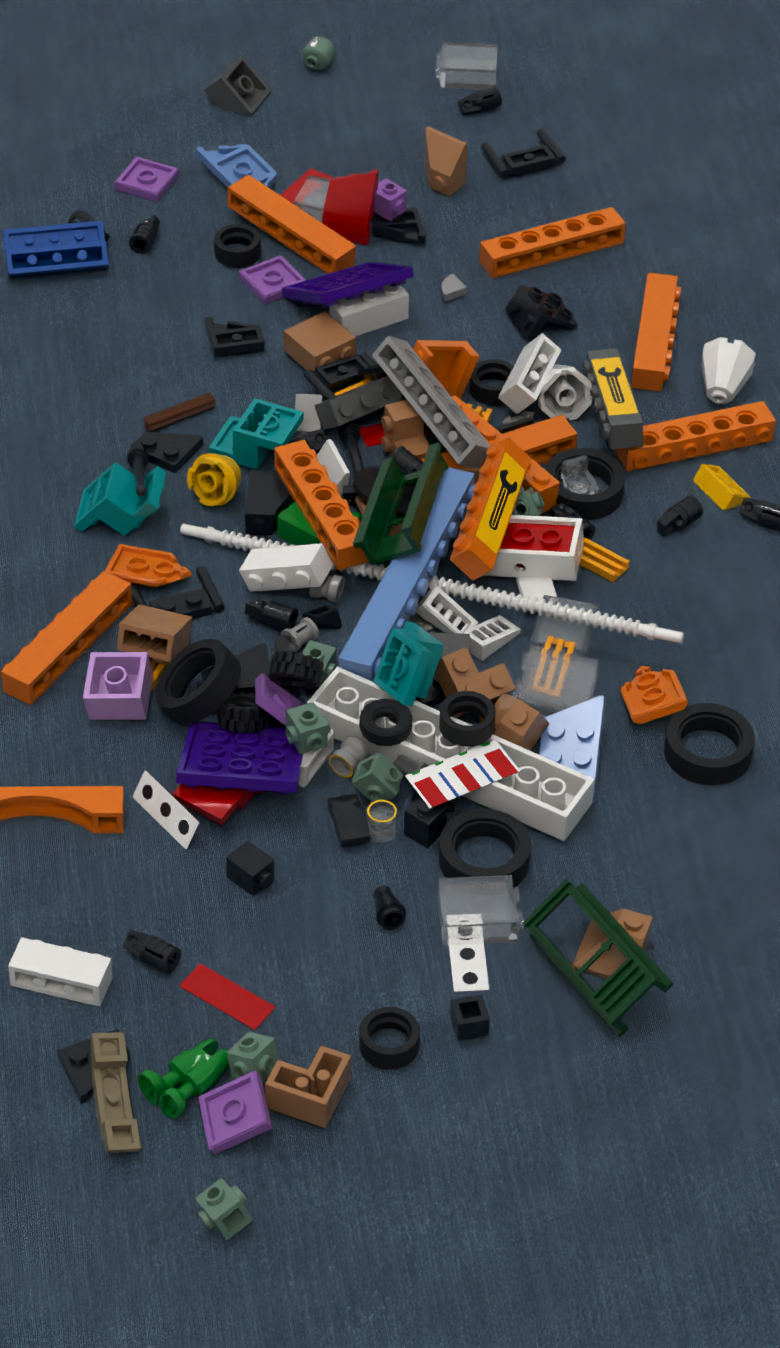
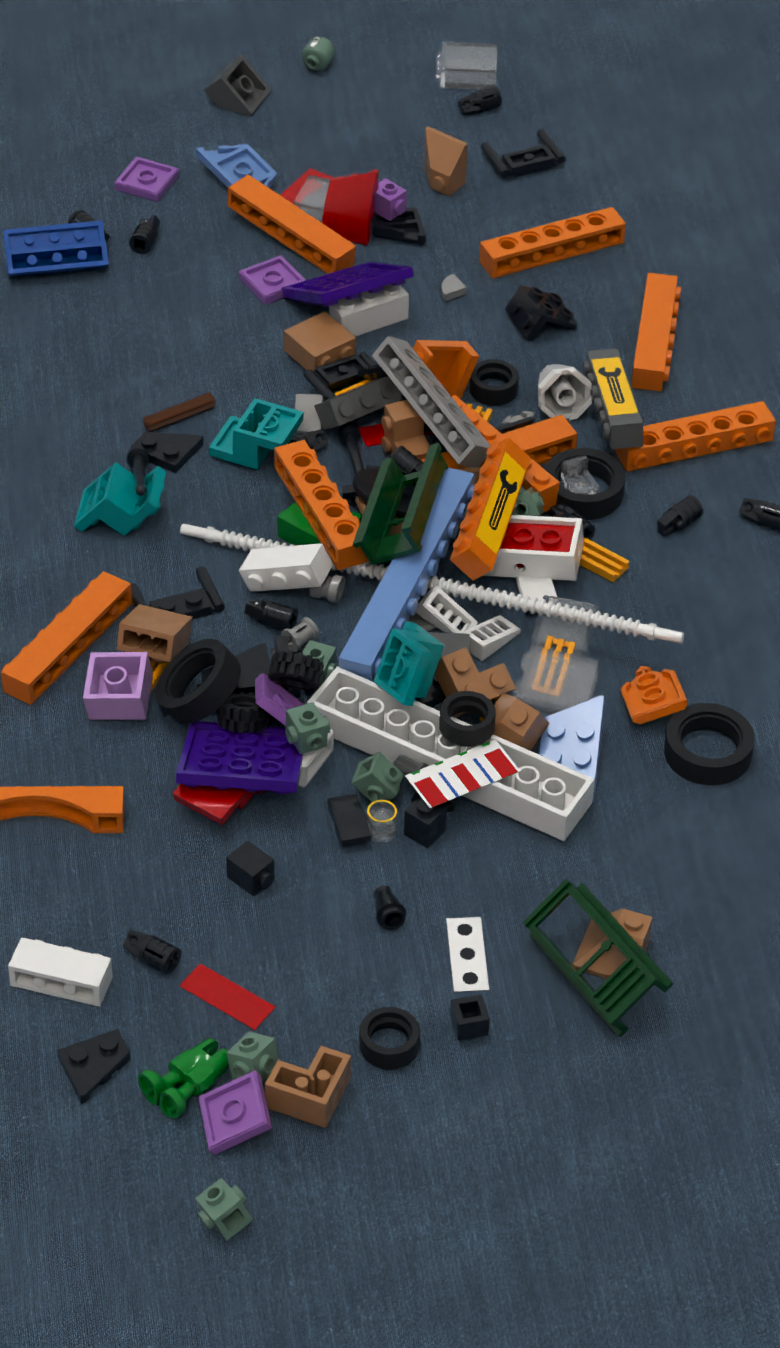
dark tan slope [91,1032,141,1153] -> none
orange tile [105,544,192,588] -> none
white sticker [133,770,200,850] -> none
yellow cone [187,453,242,506] -> none
black wing [205,317,265,356] -> none
black tyre [214,224,261,268] -> none
black slope [245,470,295,535] -> none
black slope [302,605,342,628] -> none
white slope [317,439,350,495] -> none
light grey wheel [329,737,369,778] -> none
black tyre [359,699,413,746] -> none
clear brick [437,875,523,946] -> none
black tyre [439,809,531,896] -> none
white brick [498,333,561,414] -> none
yellow slope [693,464,751,510] -> none
white cone [701,337,756,404] -> none

